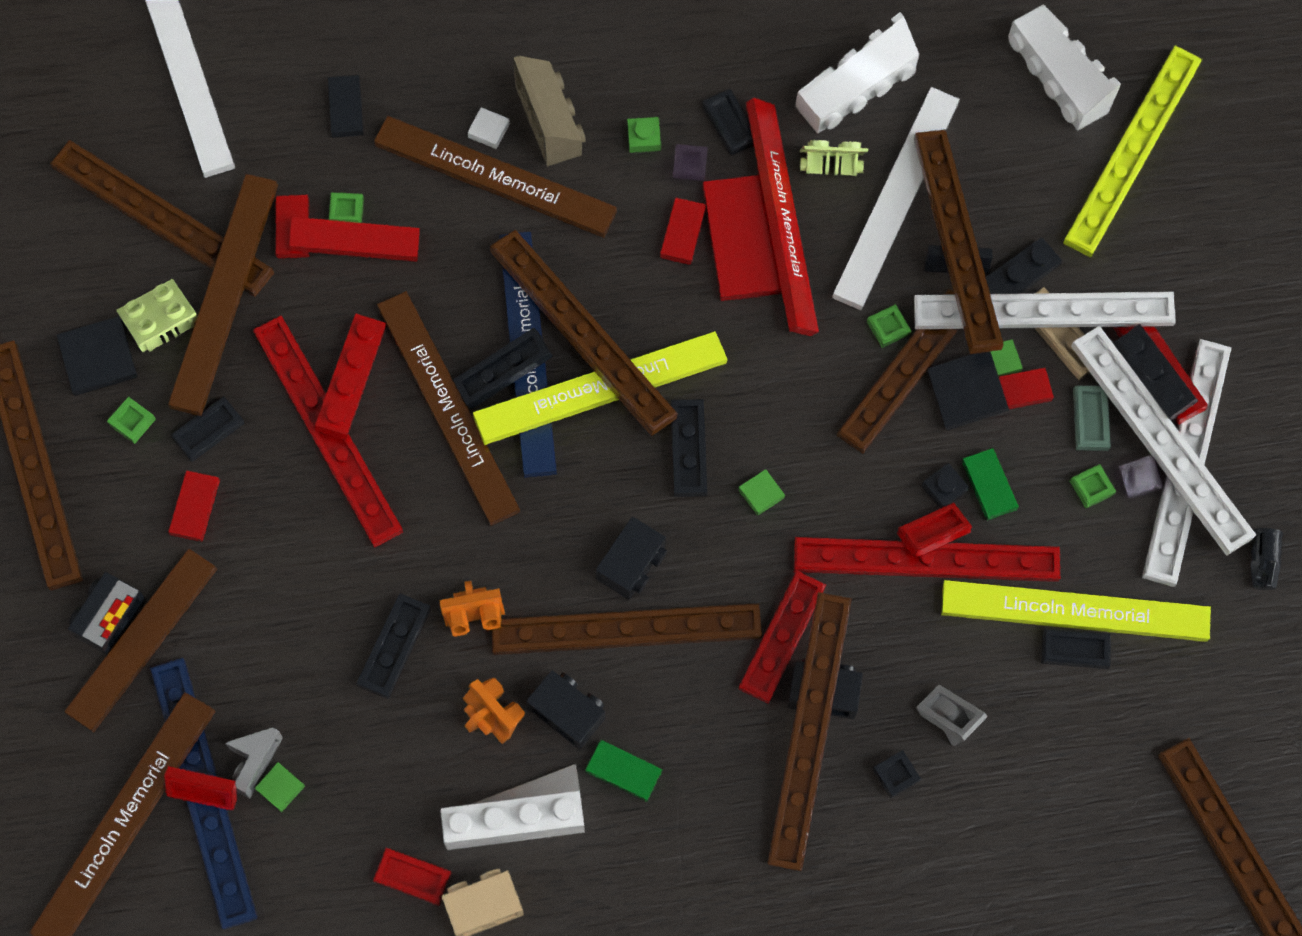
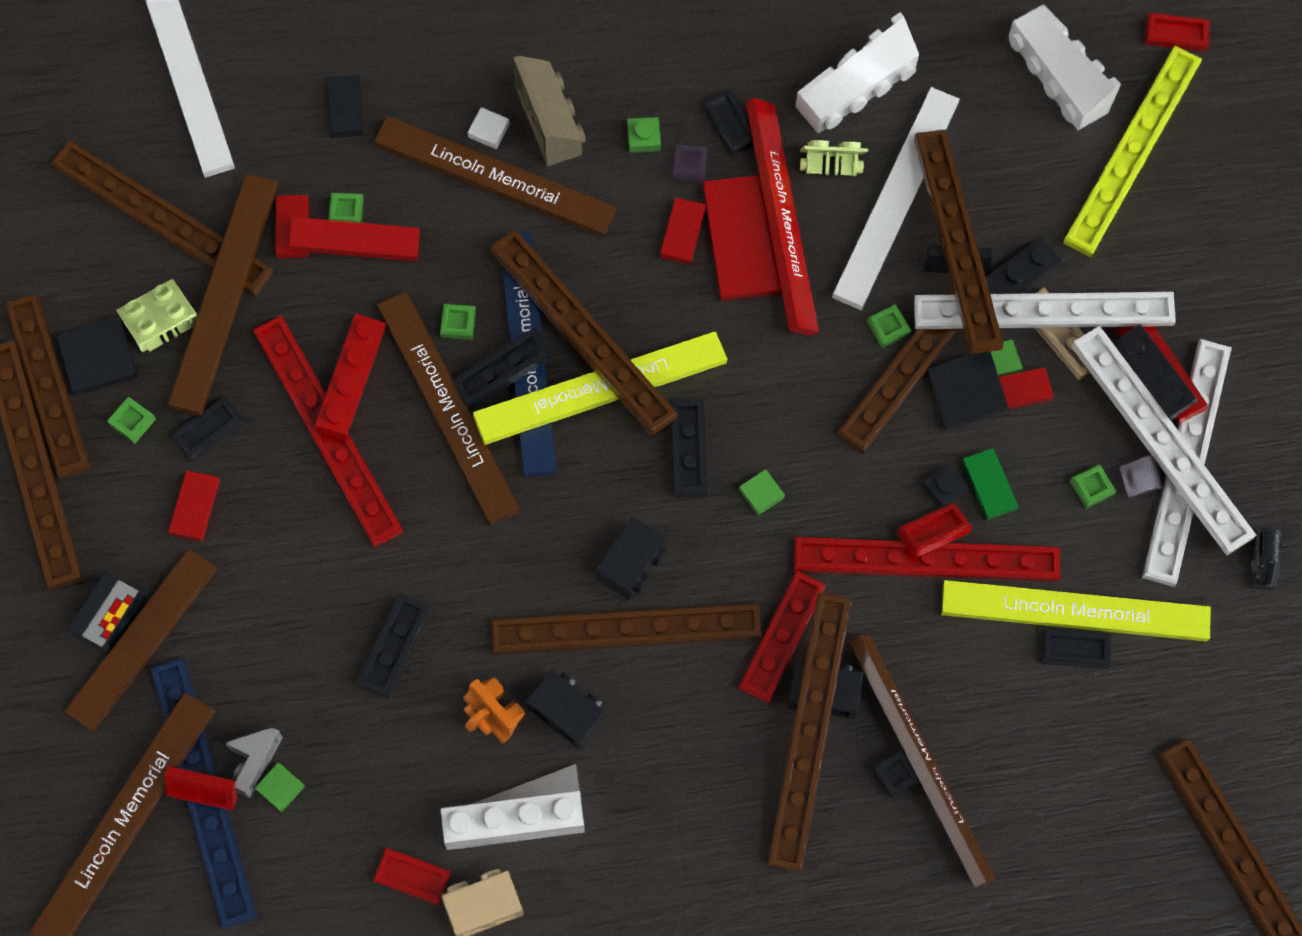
orange hips [440,580,505,637] -> none
green tile [586,740,662,802] -> none
light grey slope [916,685,987,746] -> none
sand green tile [1073,386,1111,451] -> none
none -> reddish brown tile [5,293,91,479]
none -> bright green tile [440,304,476,340]
none -> reddish brown tile [849,635,996,887]
none -> red tile [1145,13,1210,52]

